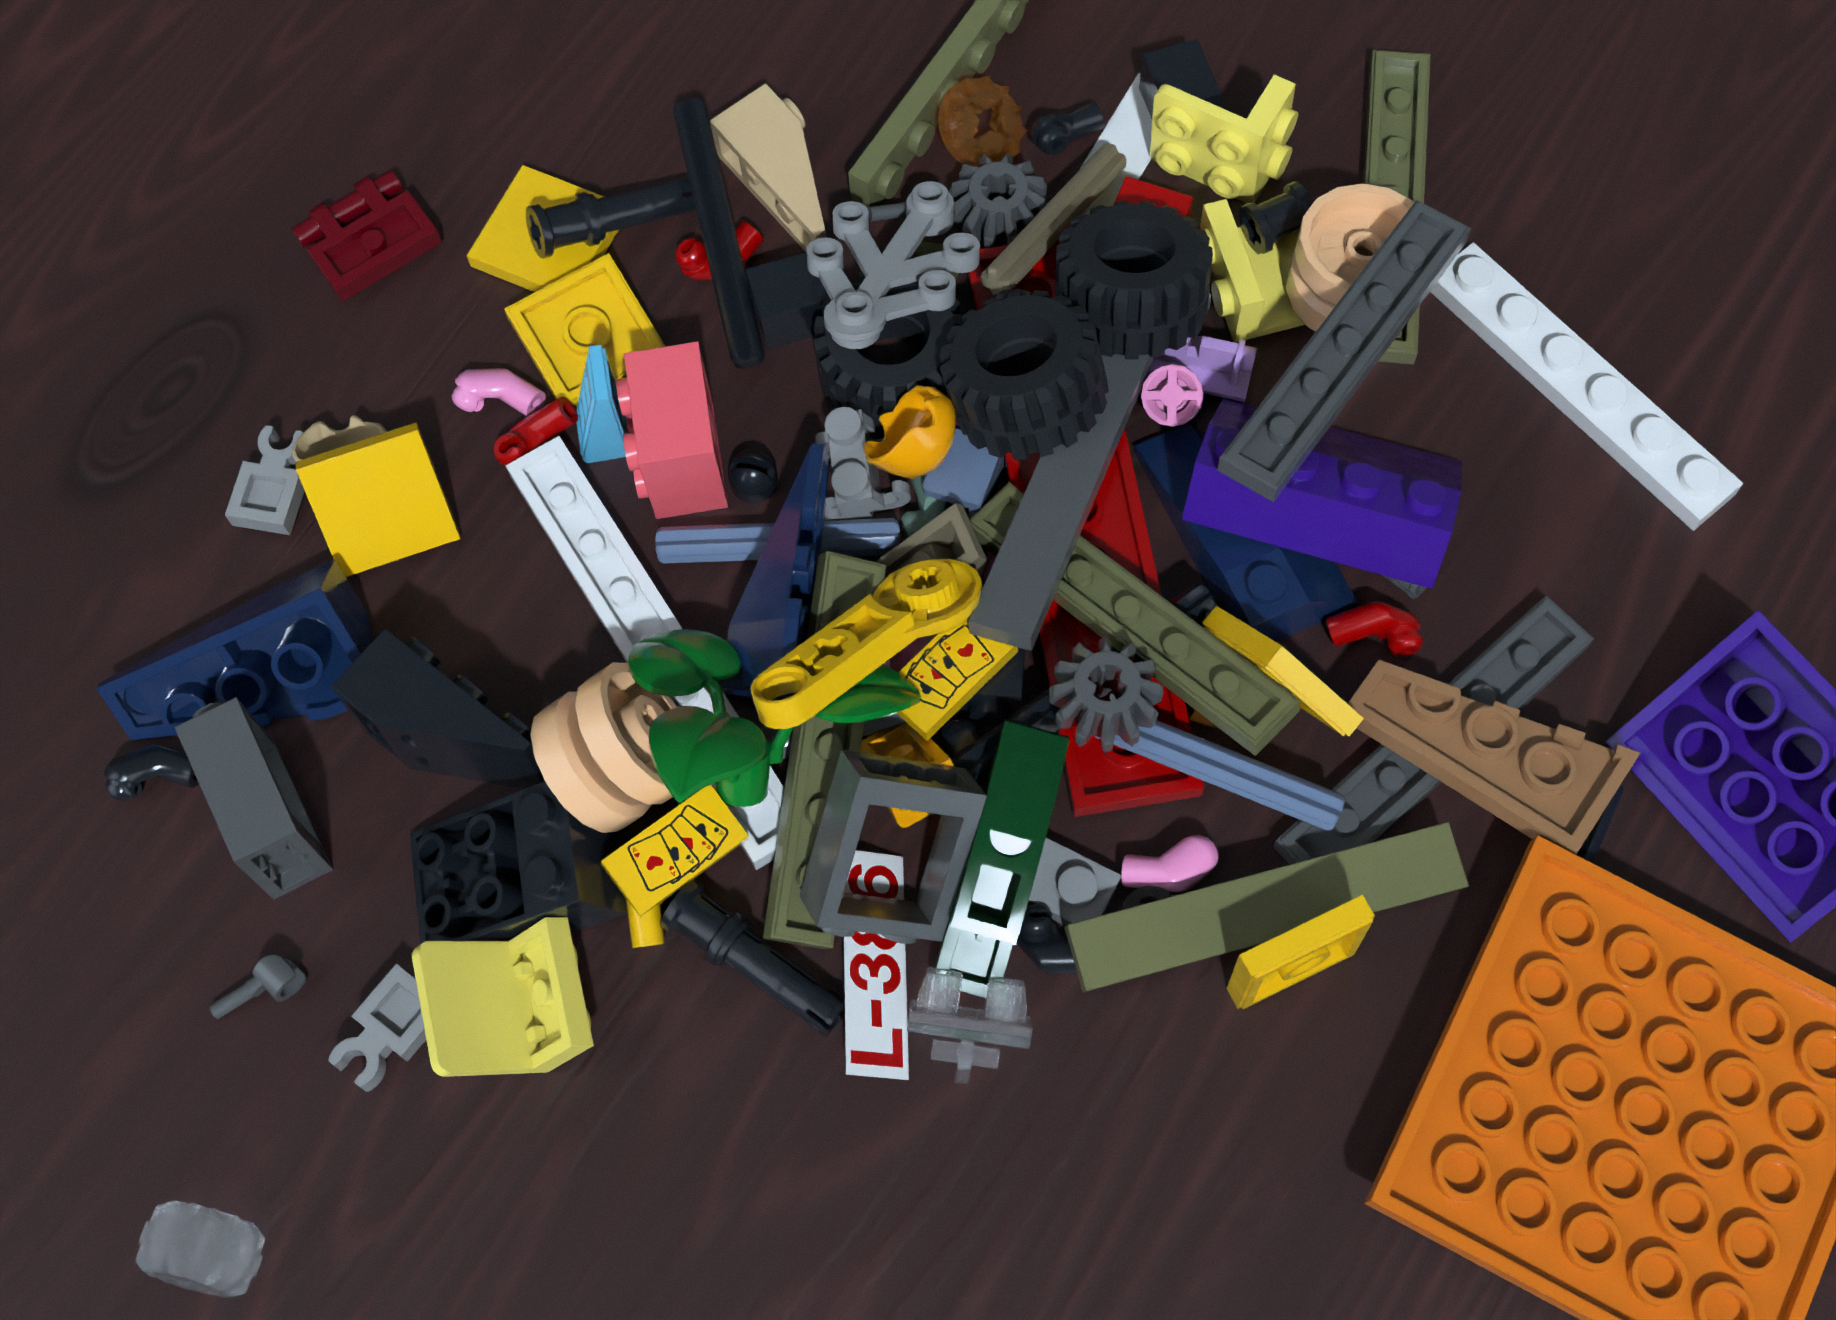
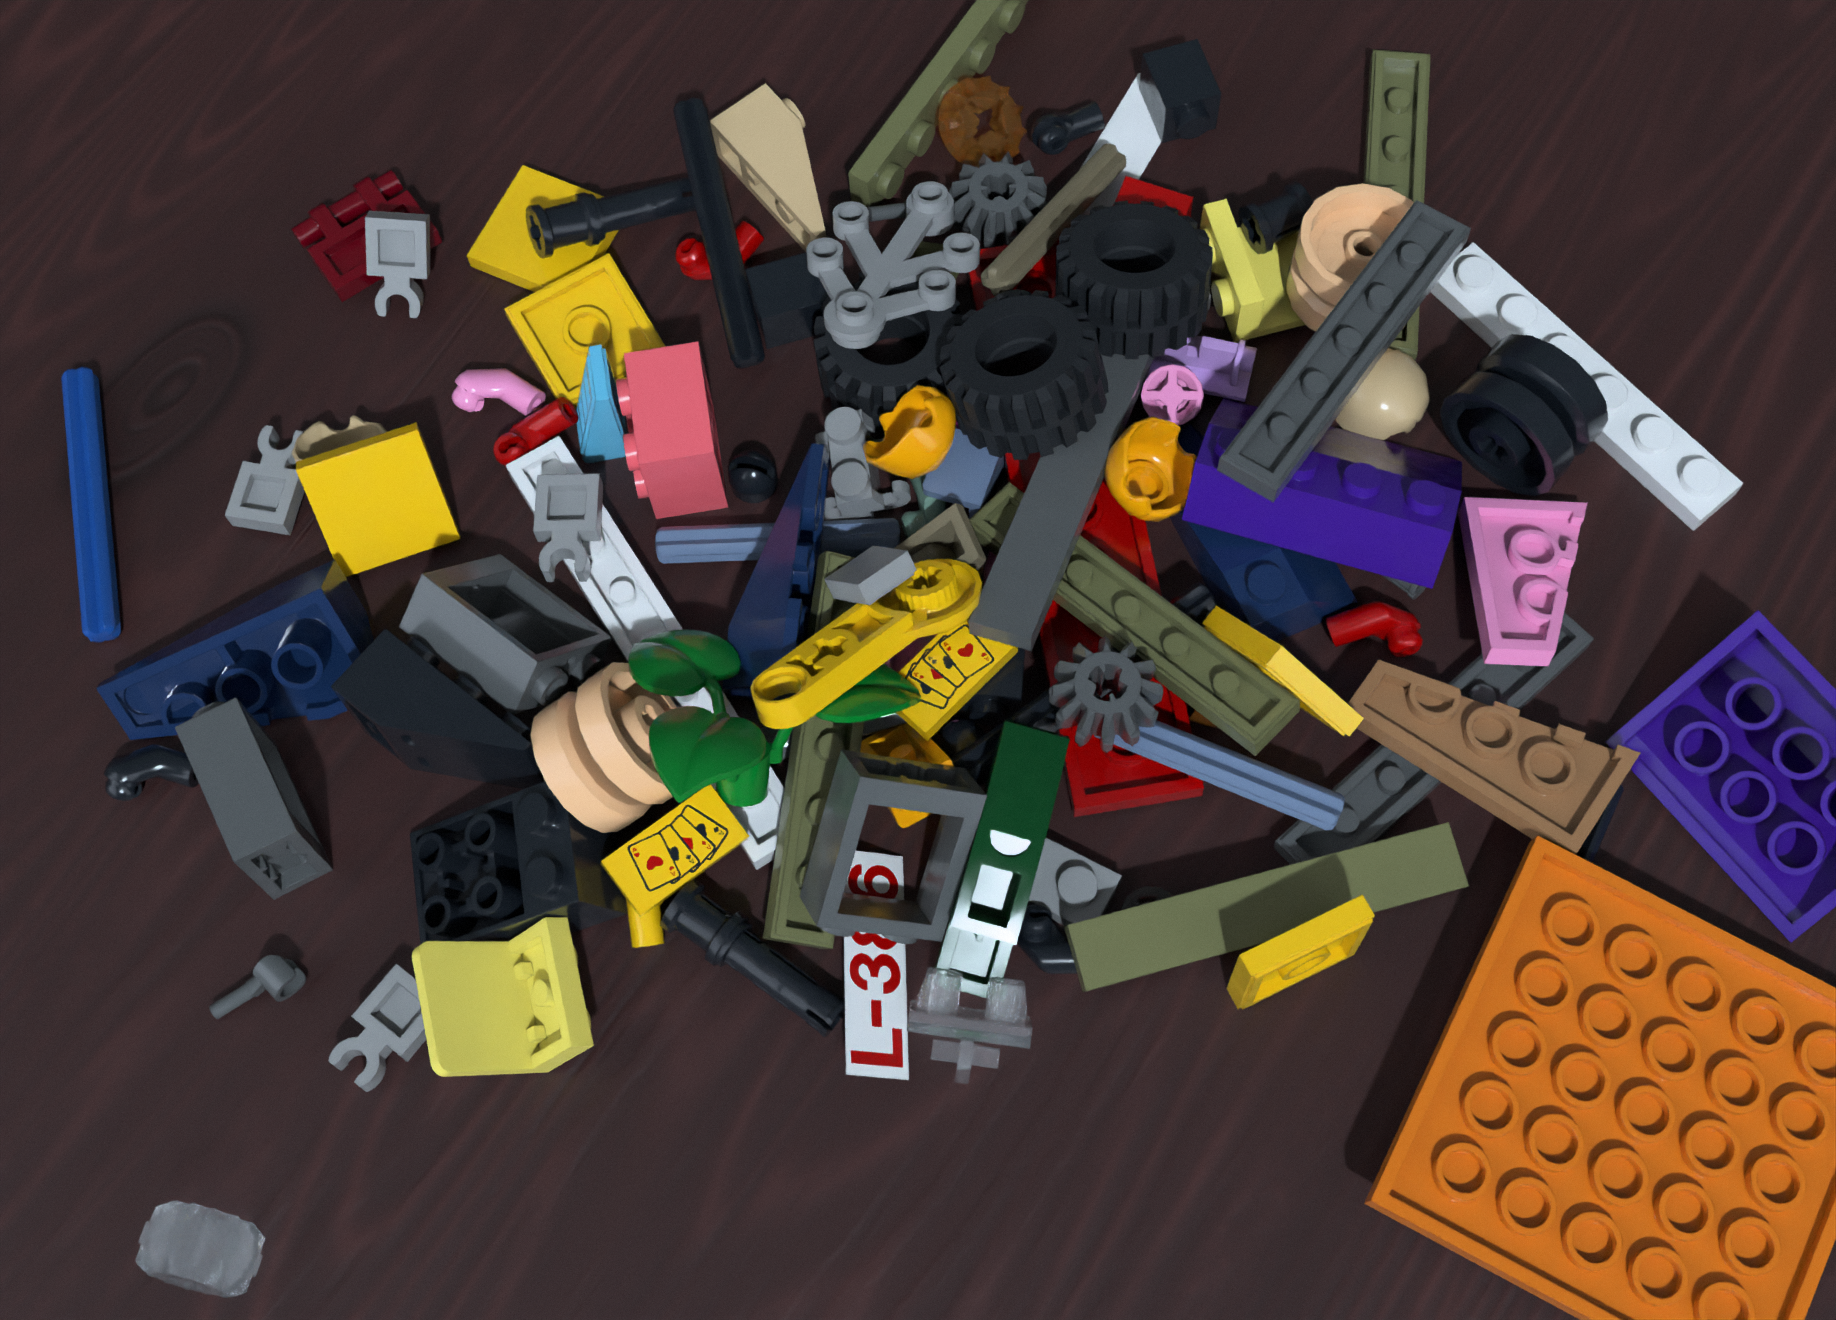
bright pink arm [1121,835,1219,893] -> none
light yellow bracket [1150,75,1298,204] -> none
none -> blue axle [61,366,121,643]
none -> light grey plate [365,211,431,318]
none -> dark grey window [399,554,612,715]
none -> light grey plate [533,474,603,582]
none -> light grey tile [824,546,917,605]
none -> light orange hair [1104,416,1197,522]
none -> tan hair [1335,348,1431,440]
none -> black wheel [1440,334,1608,496]
none -> bright pink wing [1458,497,1587,666]

